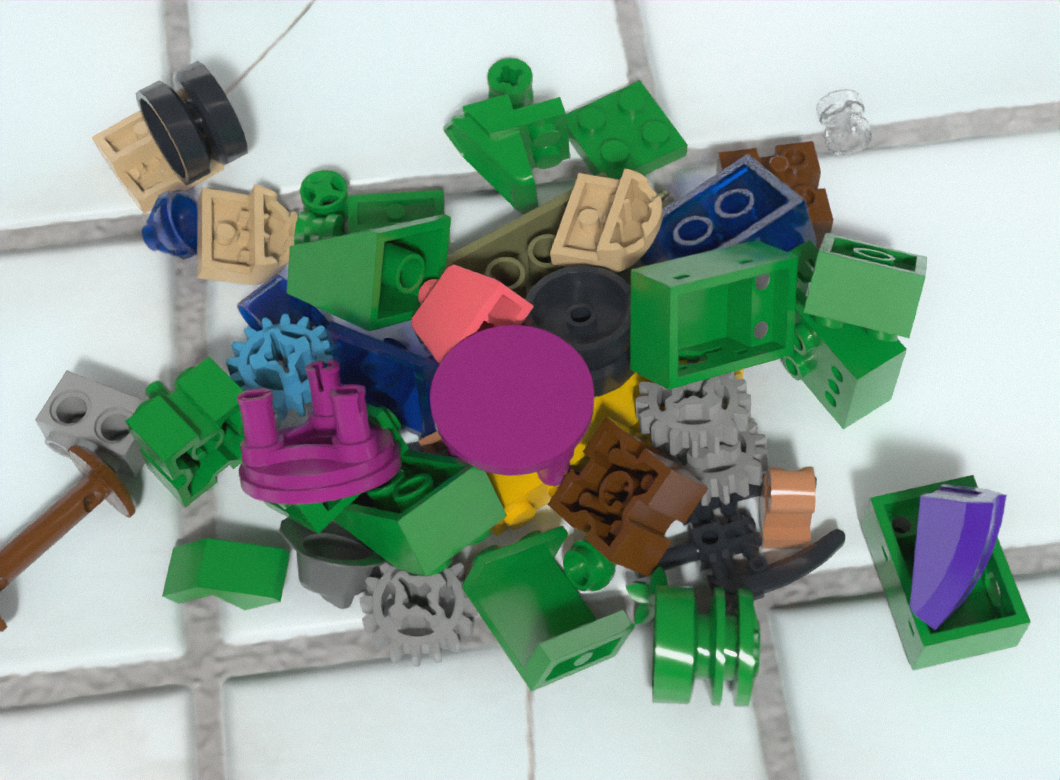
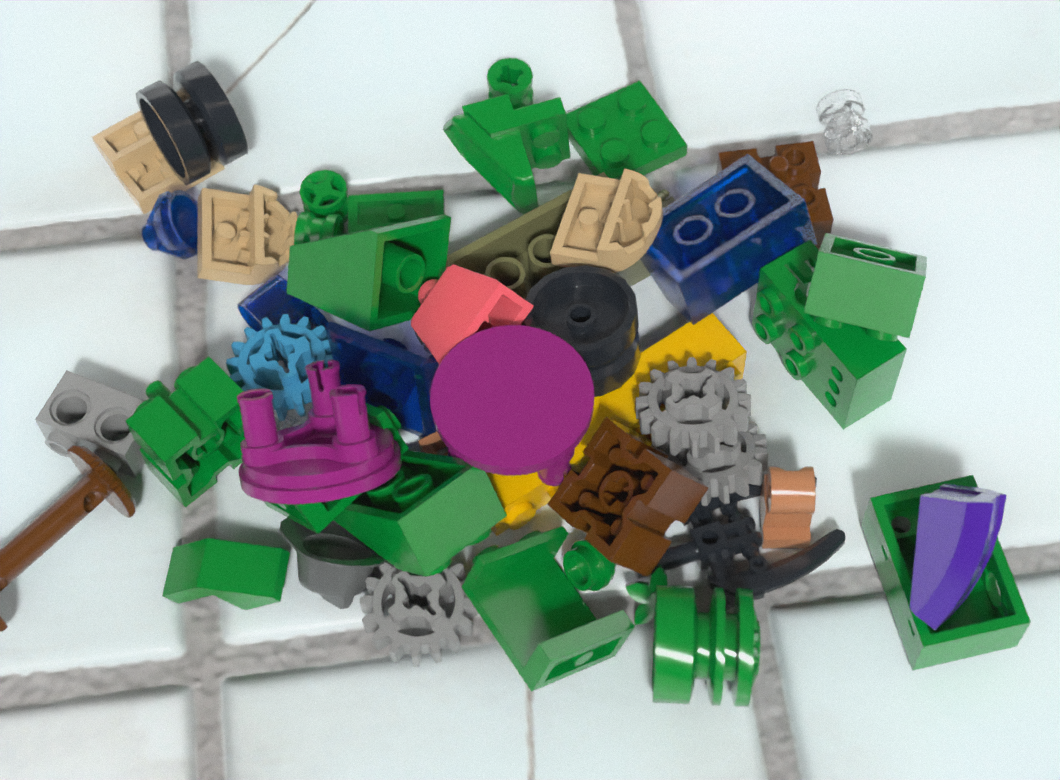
green piece [630,240,798,390] -> none

